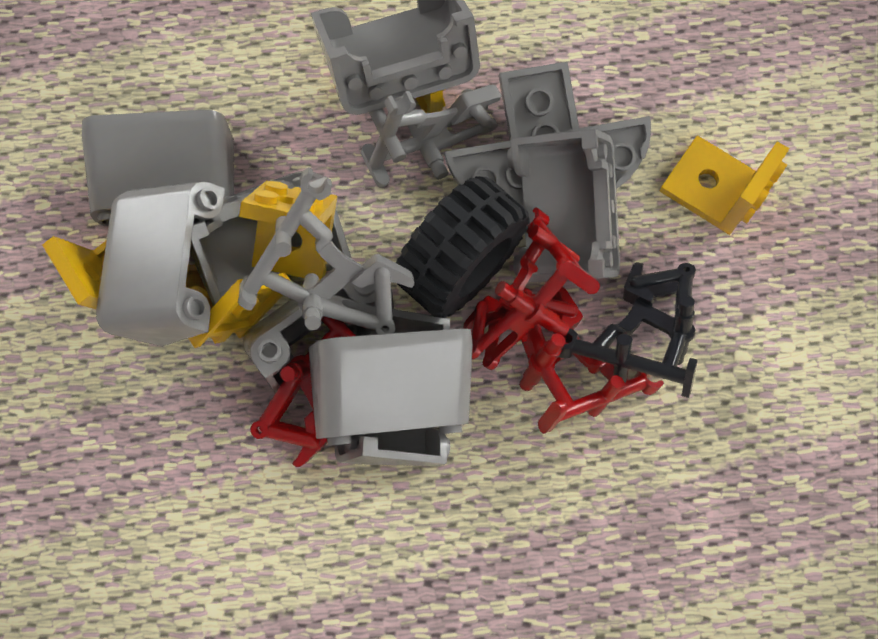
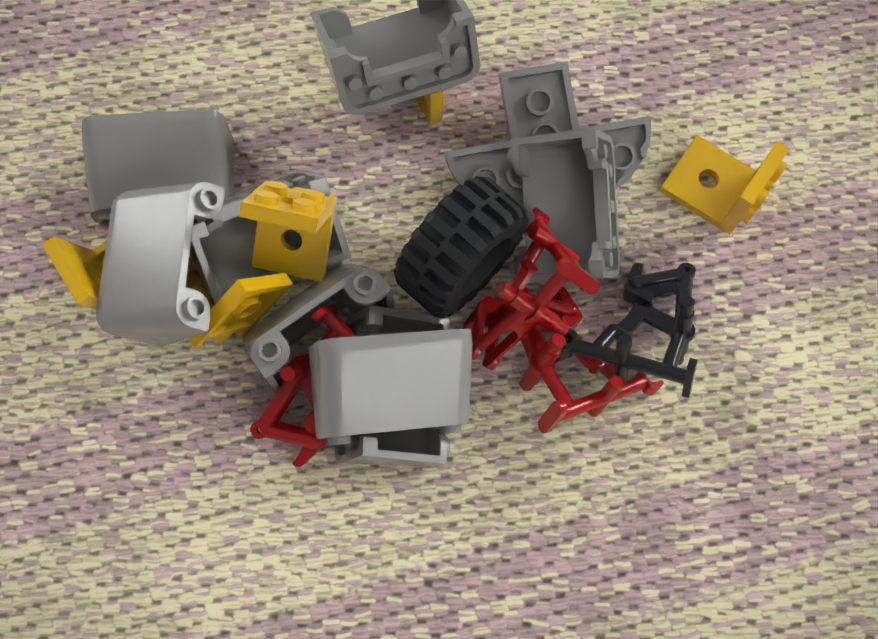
light grey piece [238,167,415,335] -> none
light grey piece [361,85,502,188] -> none

